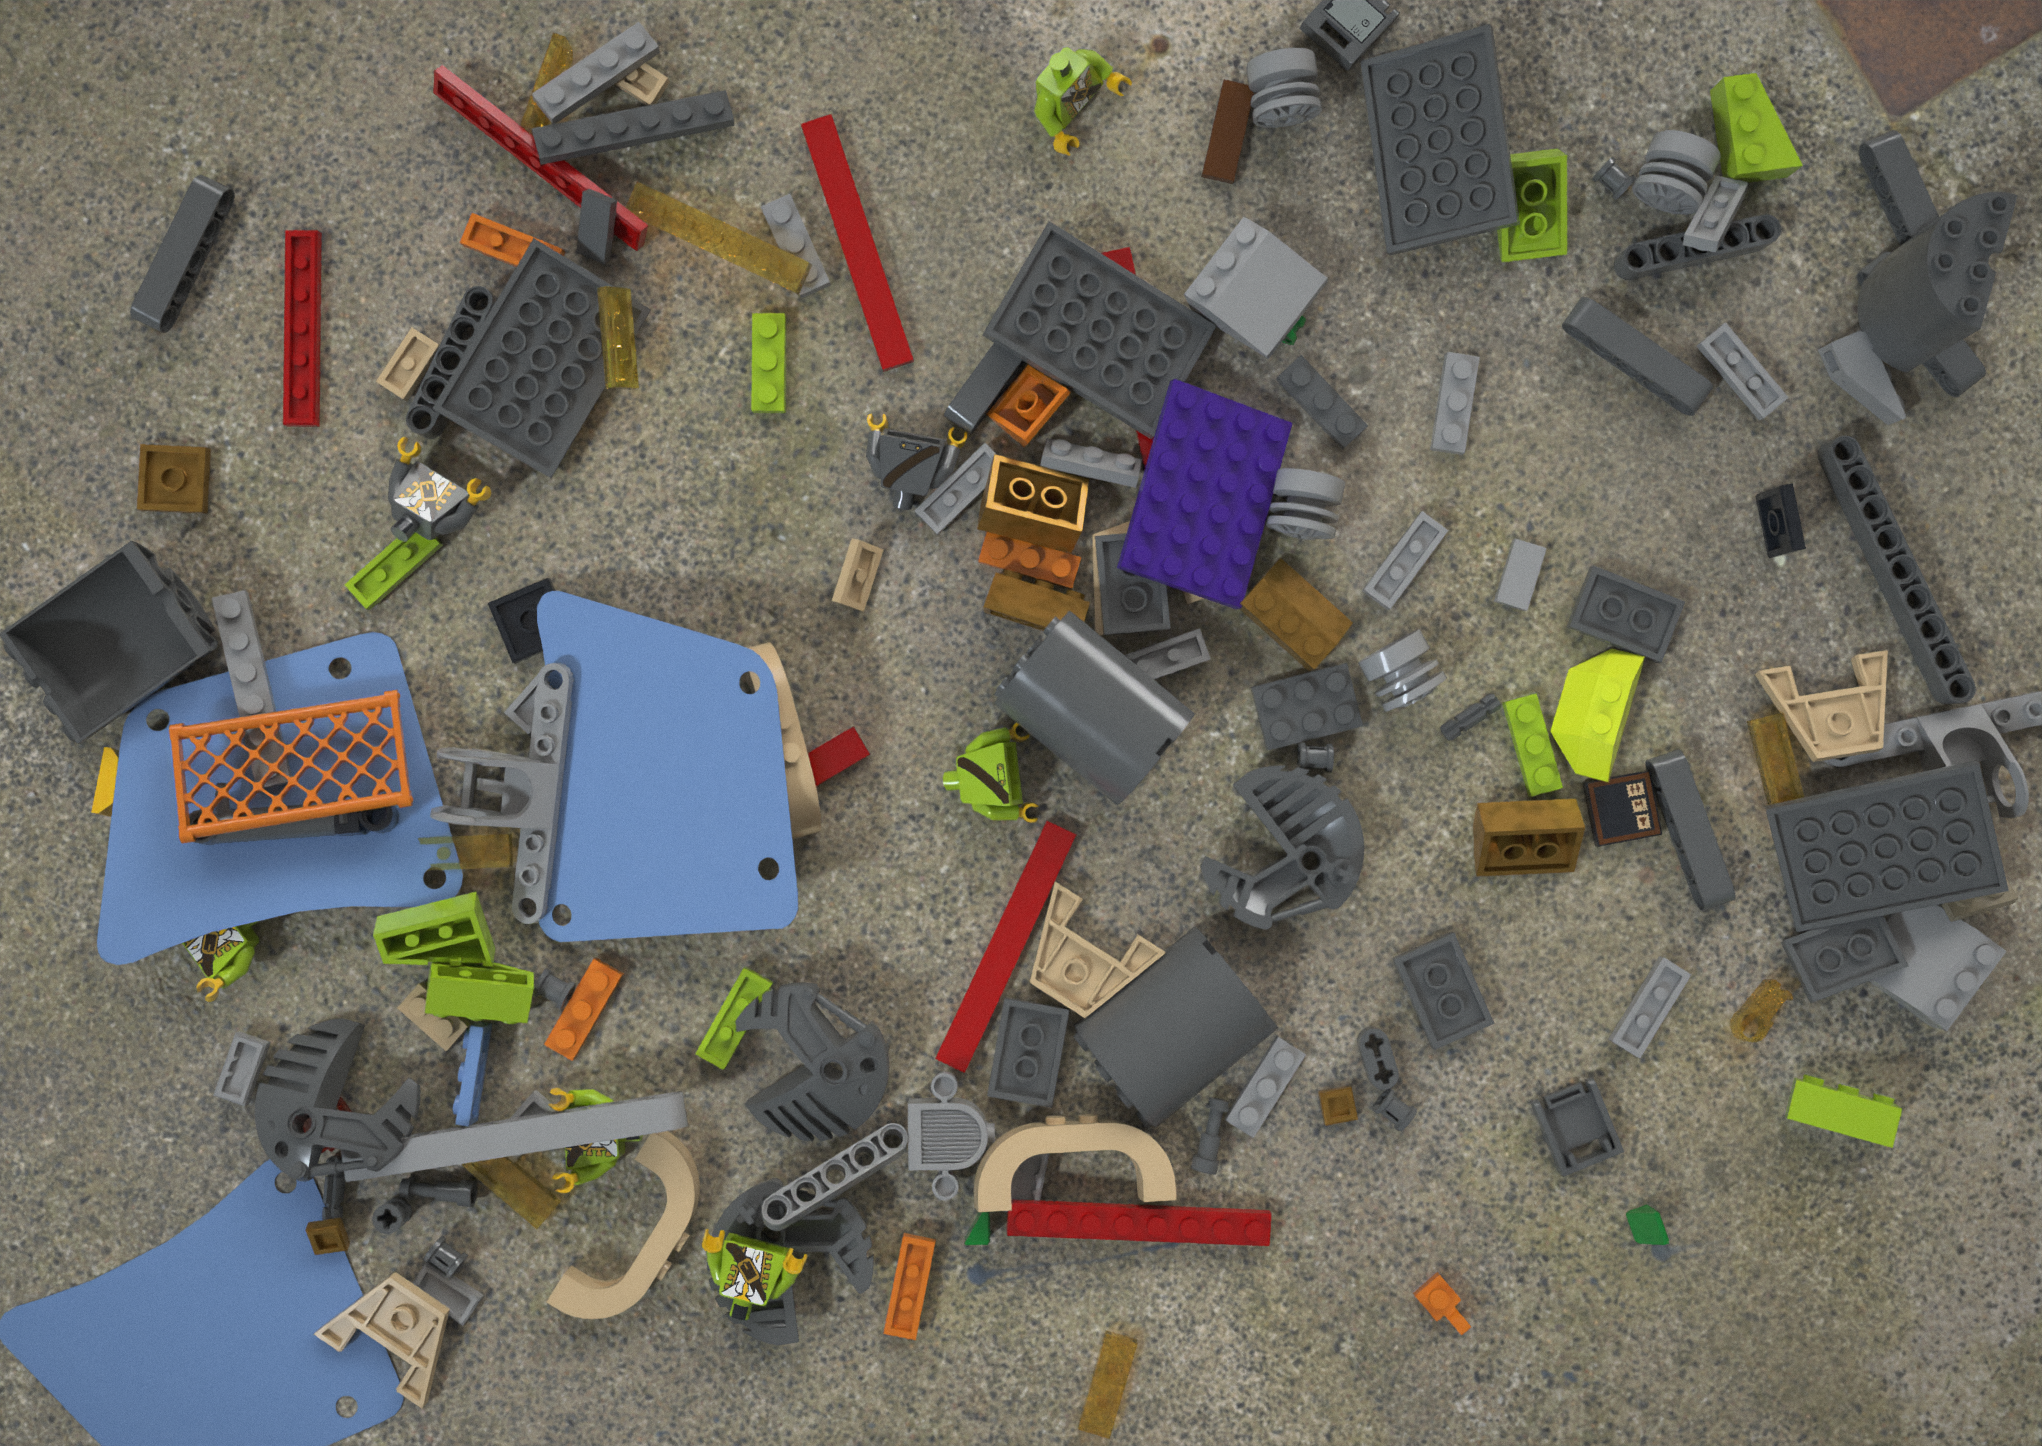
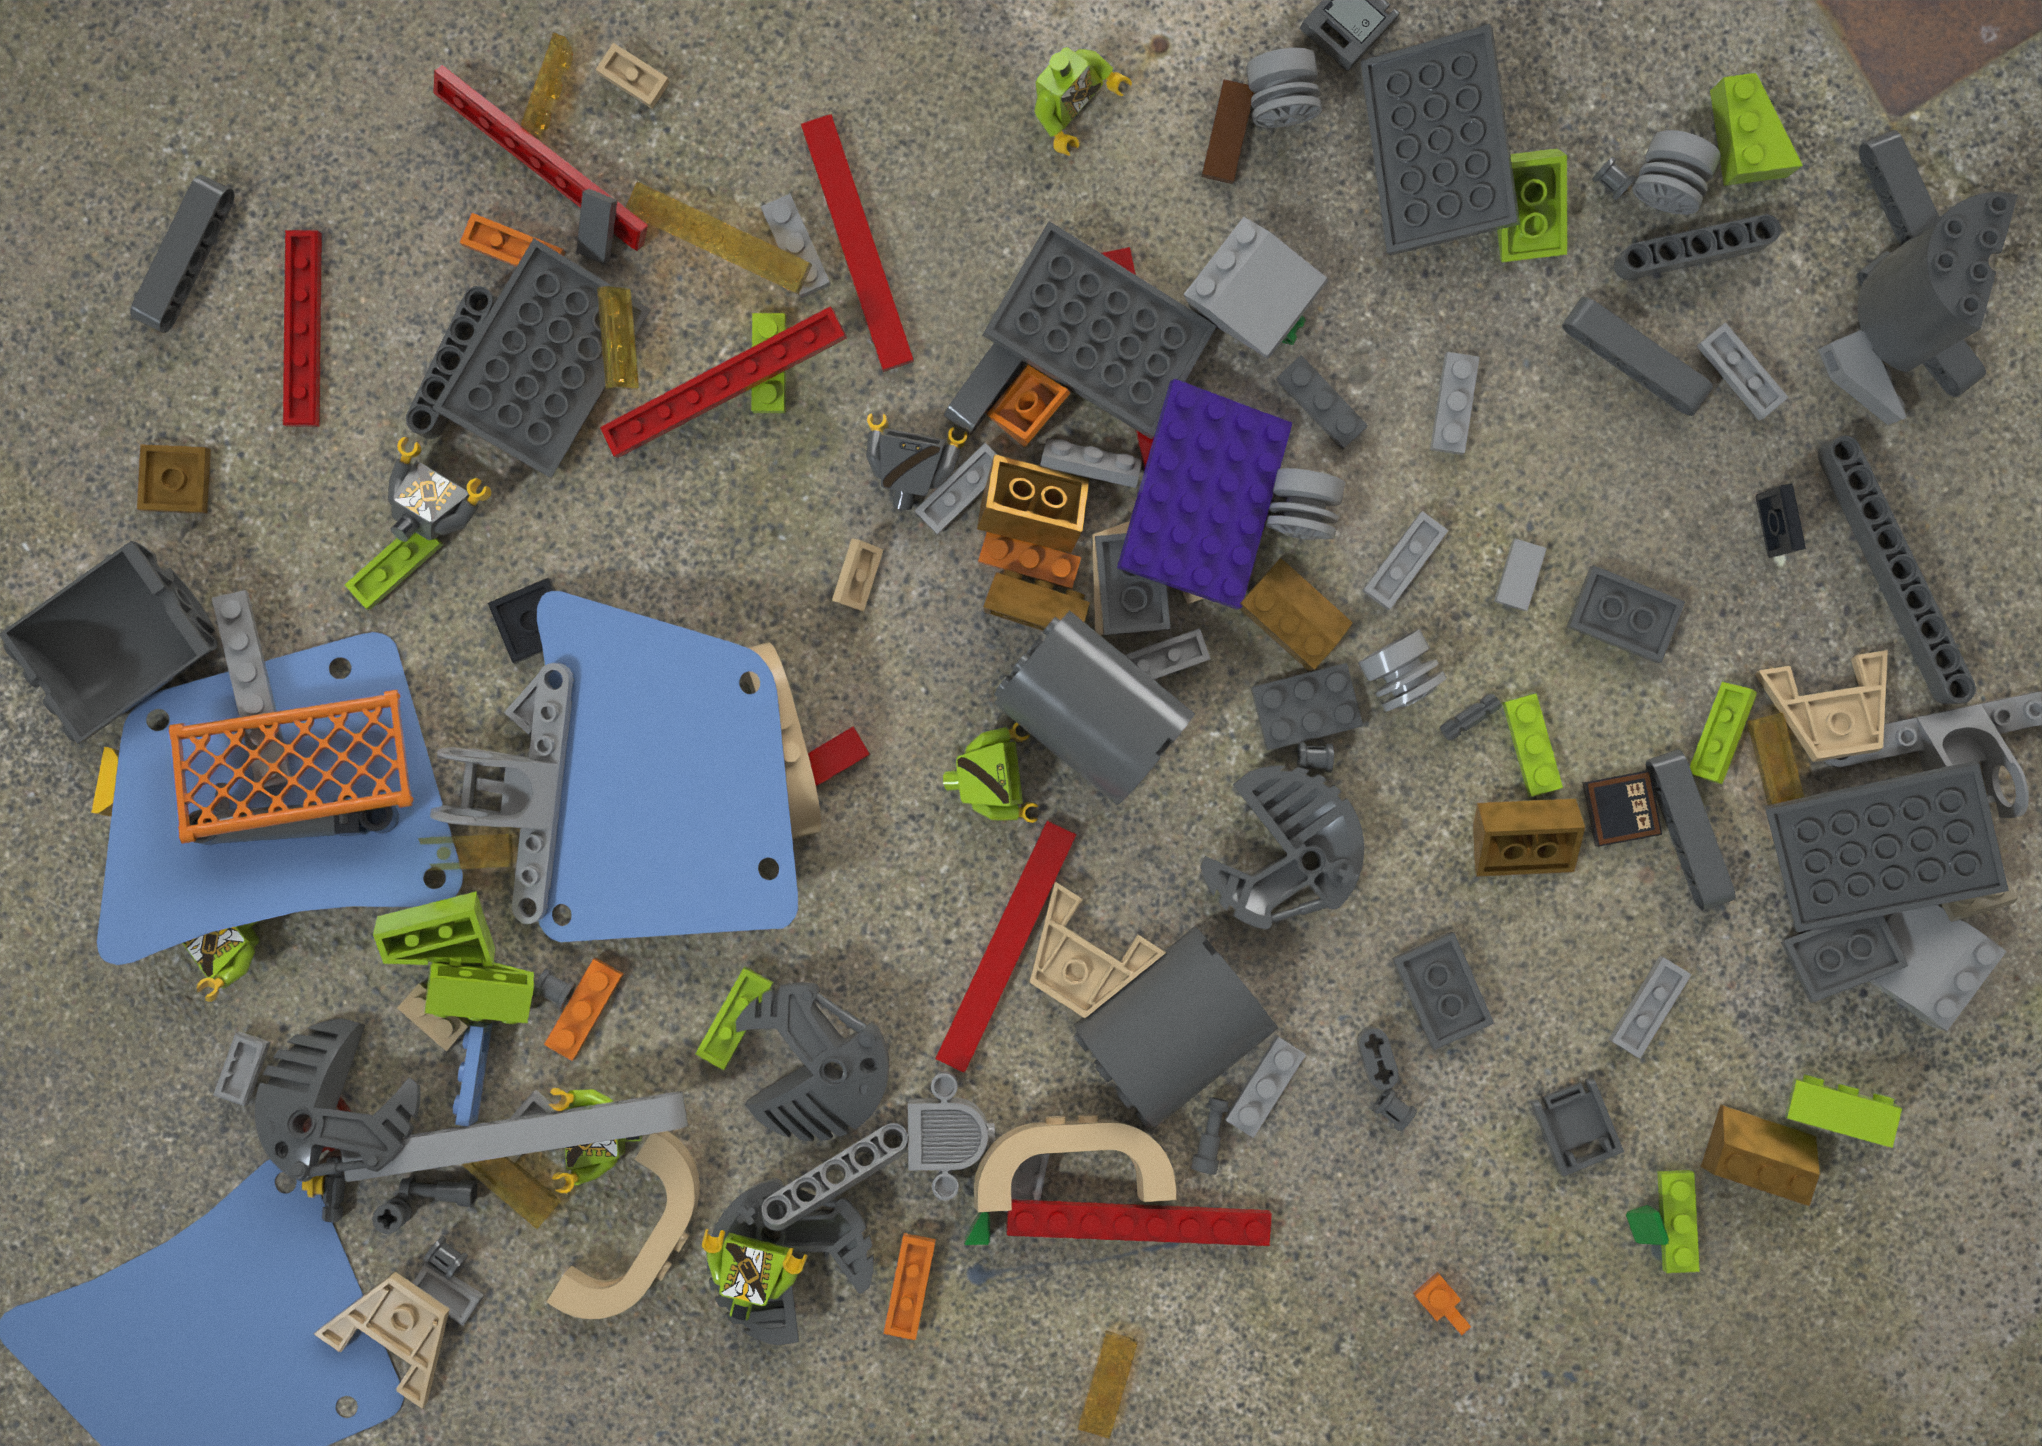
pearl gold tile [305,1218,350,1255] -> none
tan plate [376,327,440,401] -> none
light grey plate [532,22,660,124] -> none
dark grey plate [532,90,734,165] -> none
dark grey plate [987,997,1069,1108] -> none
pearl gold tile [1318,1085,1358,1126] -> none
neon yellow wedge [1550,649,1645,783] -> none
light grey plate [1683,176,1749,253] -> none
clear yellow piece [1730,979,1793,1043] -> none
none -> yellow plate [302,1175,327,1198]
none -> red plate [600,306,847,458]
none -> lime plate [1657,1170,1700,1273]
none -> lime plate [1690,682,1757,785]
none -> pearl gold slope [1700,1104,1820,1206]

